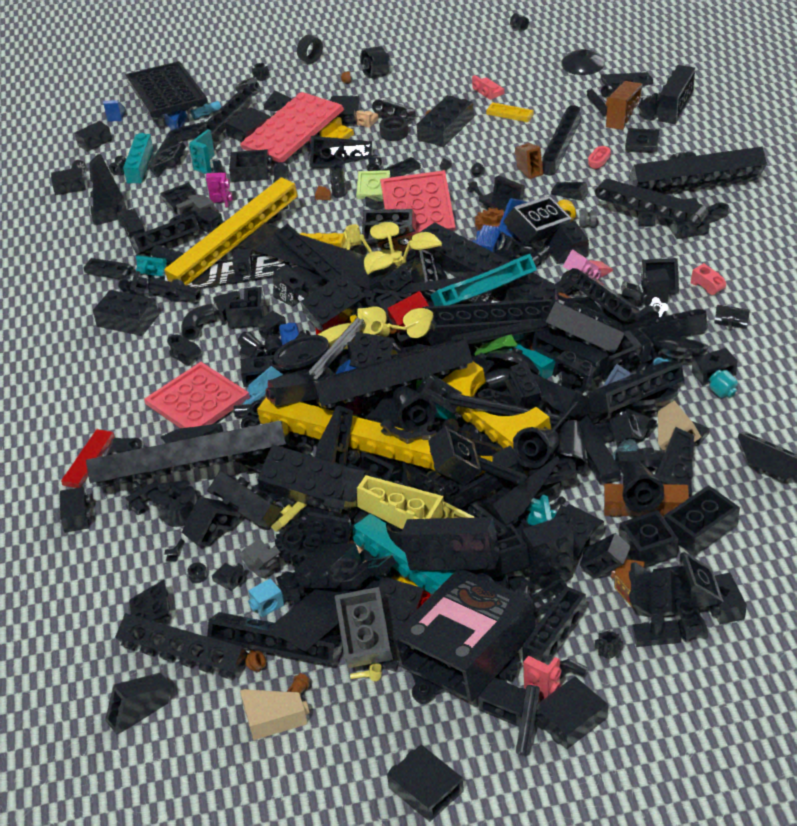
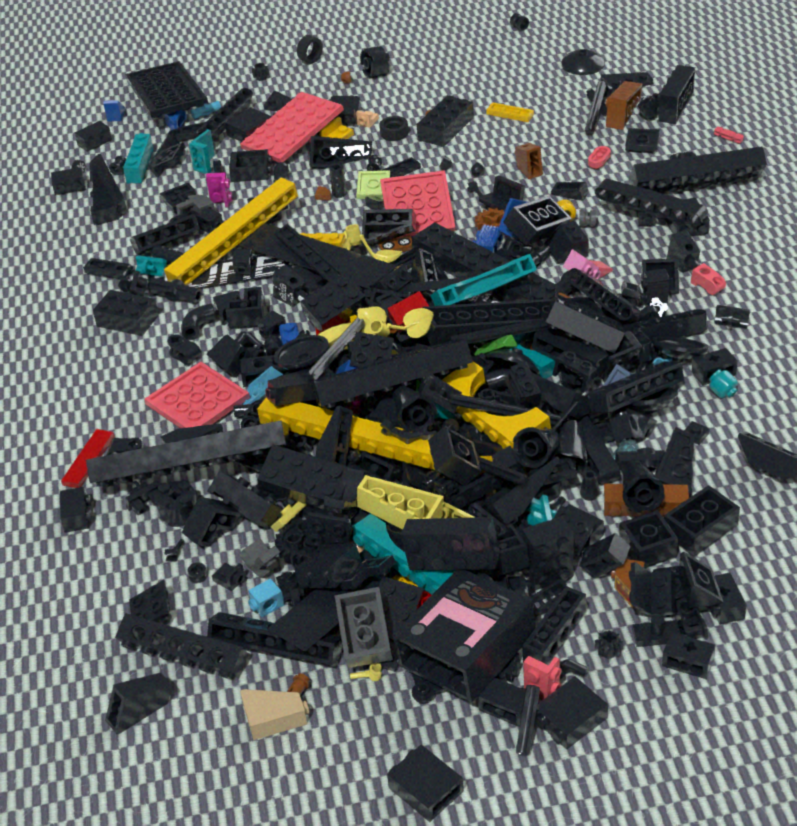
black window [117,208,145,246] -> none
black bracket [235,77,261,96] -> none
dark orange plate [246,650,266,672] -> none
light yellow plant [364,222,442,274] -> none
black beam [372,100,416,121] -> none
coral bracket [472,75,504,100] -> none
black beam [542,105,580,176] -> none
tan slope [658,400,701,450] -> none
black beam [706,202,729,223] -> none
none -> black torso [206,331,250,377]
none -> black cone [579,470,600,501]
none -> black axle [584,81,606,135]
none -> black brick [662,632,716,680]
none -> black torso [667,230,700,273]
none -> coral axle [714,126,744,144]

